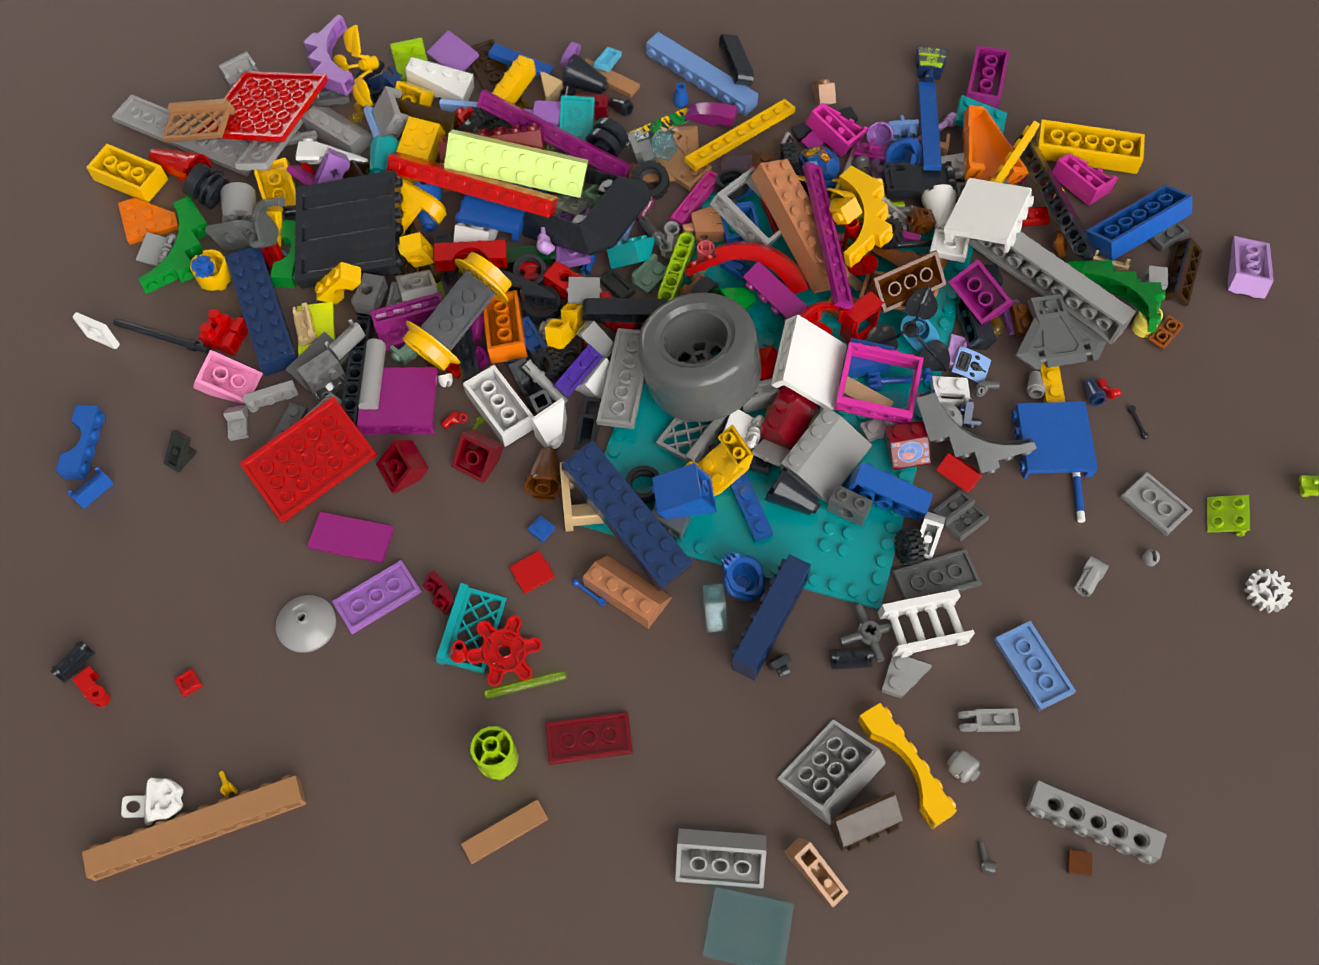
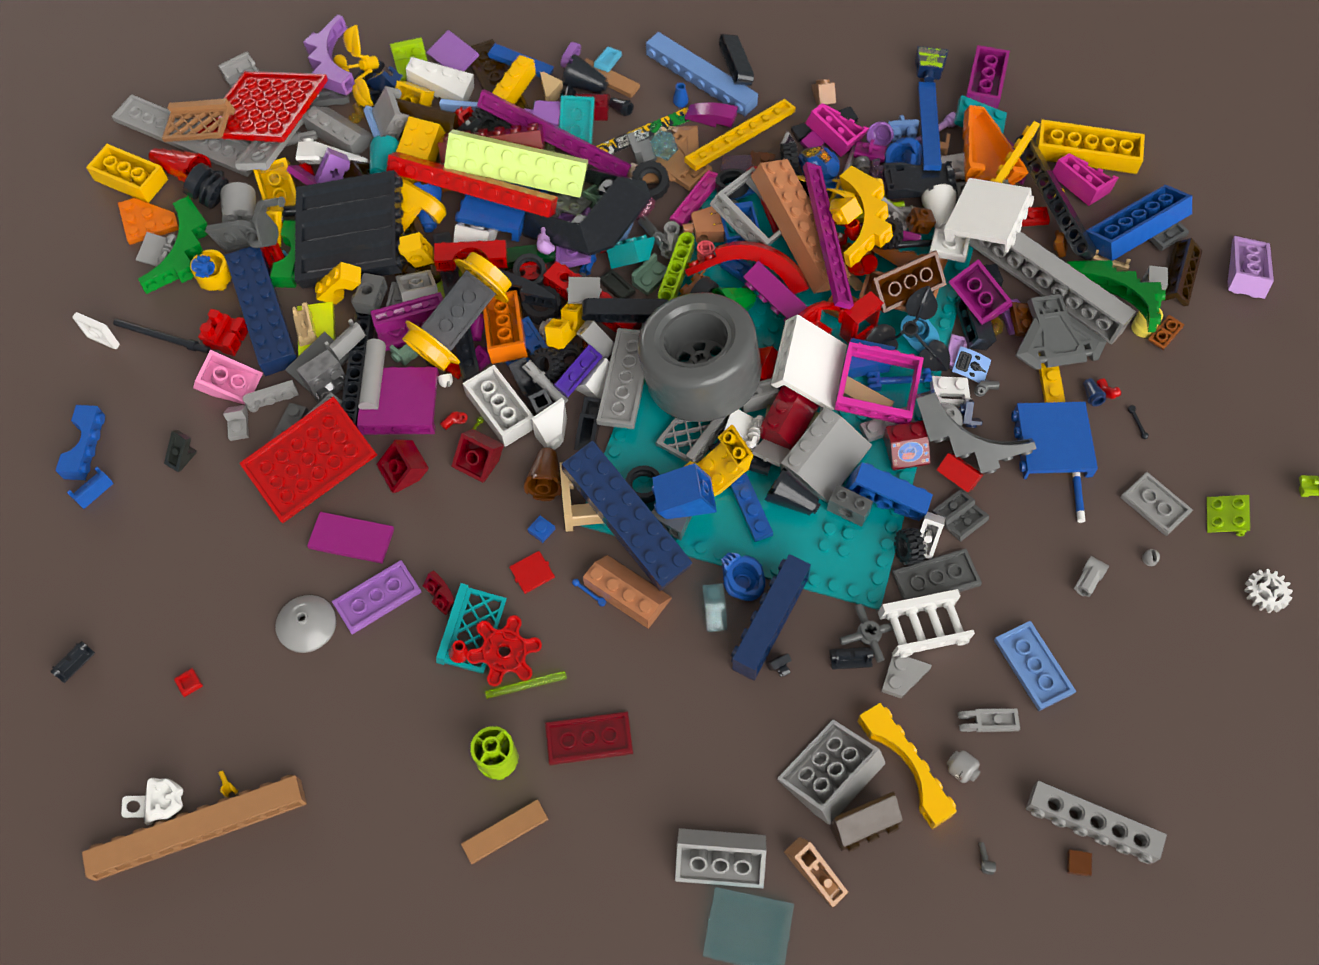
red leg [72,666,111,707] -> none
black wheel [585,117,628,157] -> none
light grey cone [1027,371,1046,399] -> none

